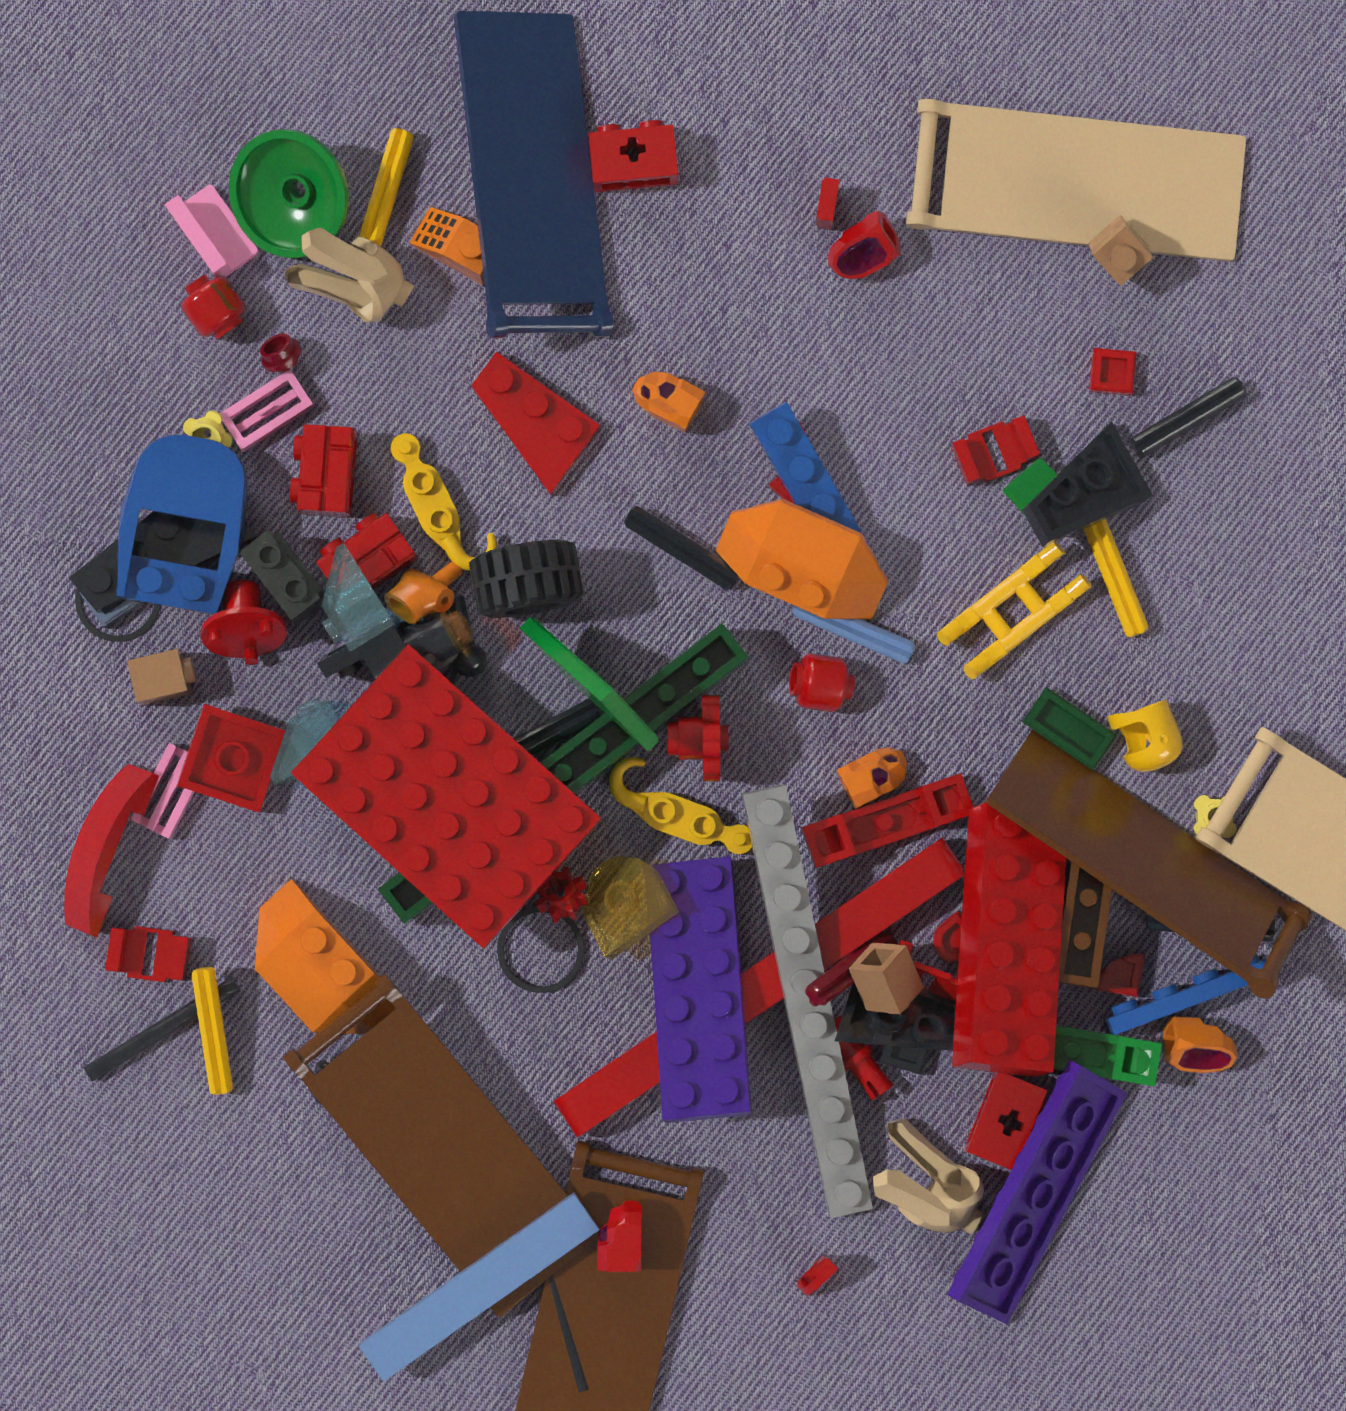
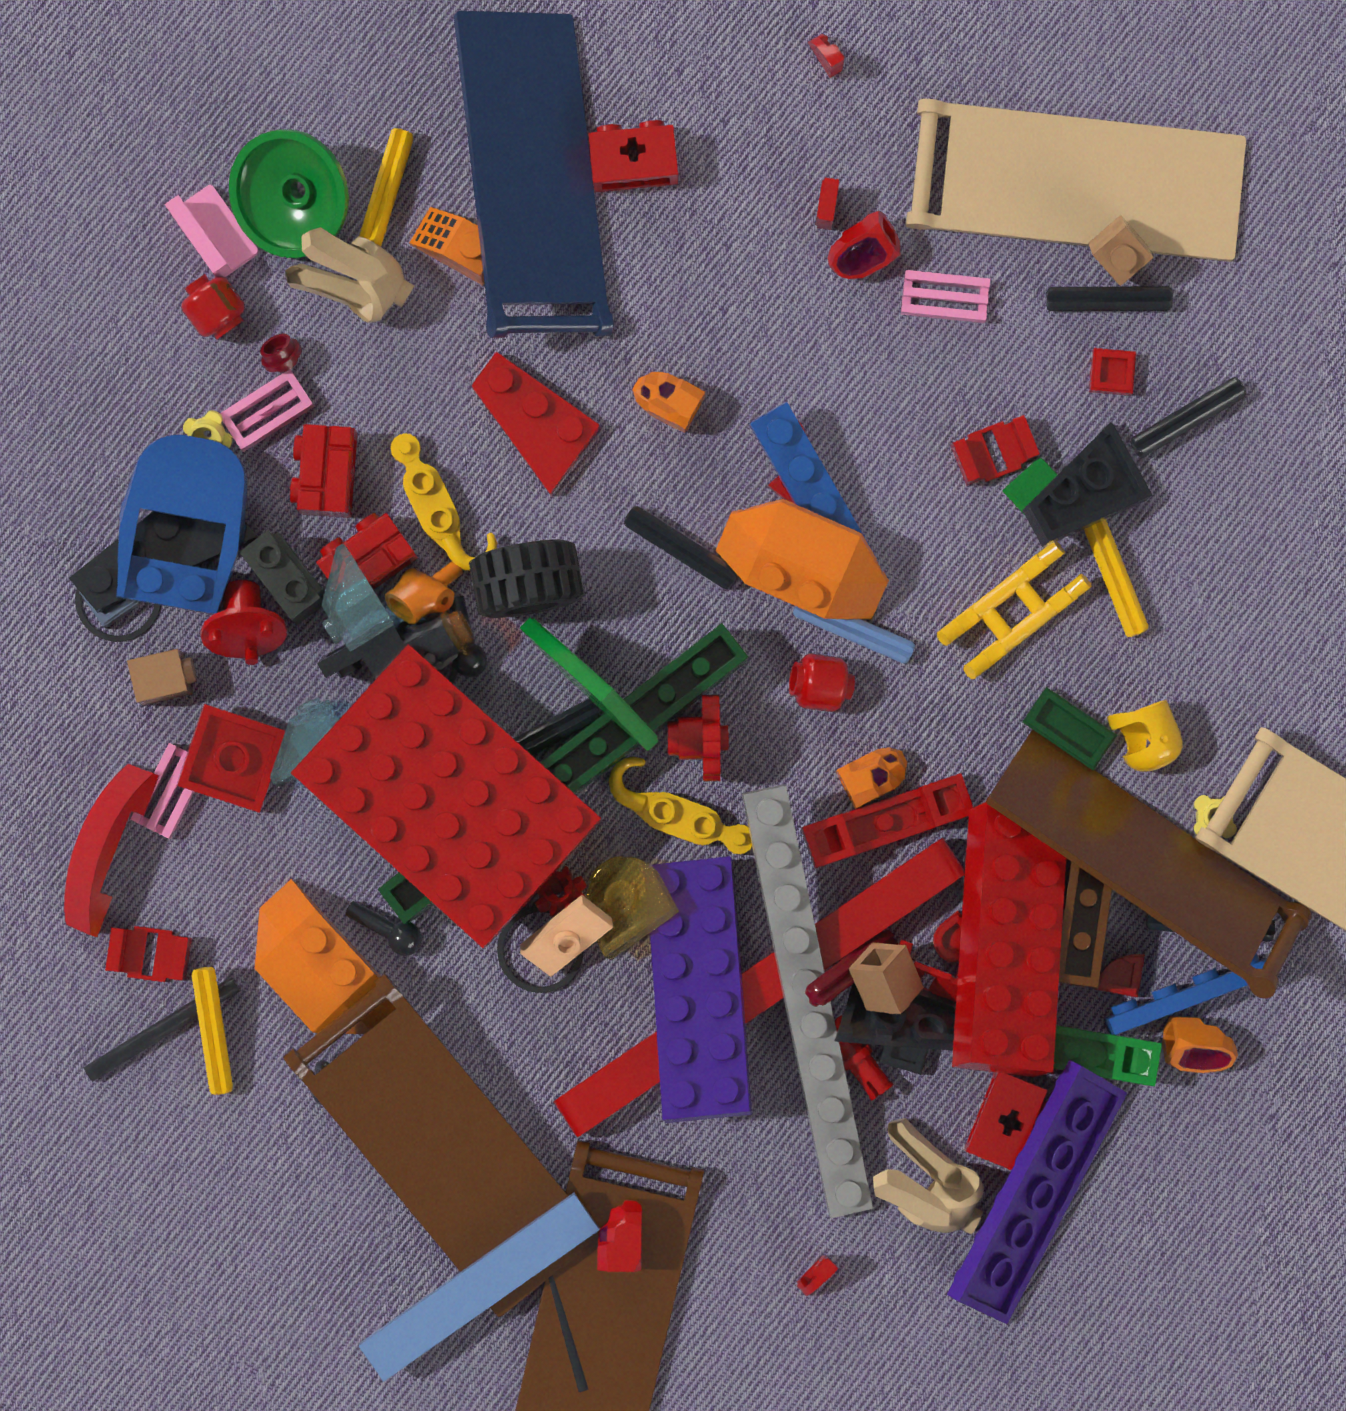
none -> black bar [345,901,422,956]
none -> light nougat plate [520,895,613,977]
none -> red tile [808,34,845,78]
none -> bright pink tile [901,270,990,323]
none -> black axle [1046,286,1173,311]

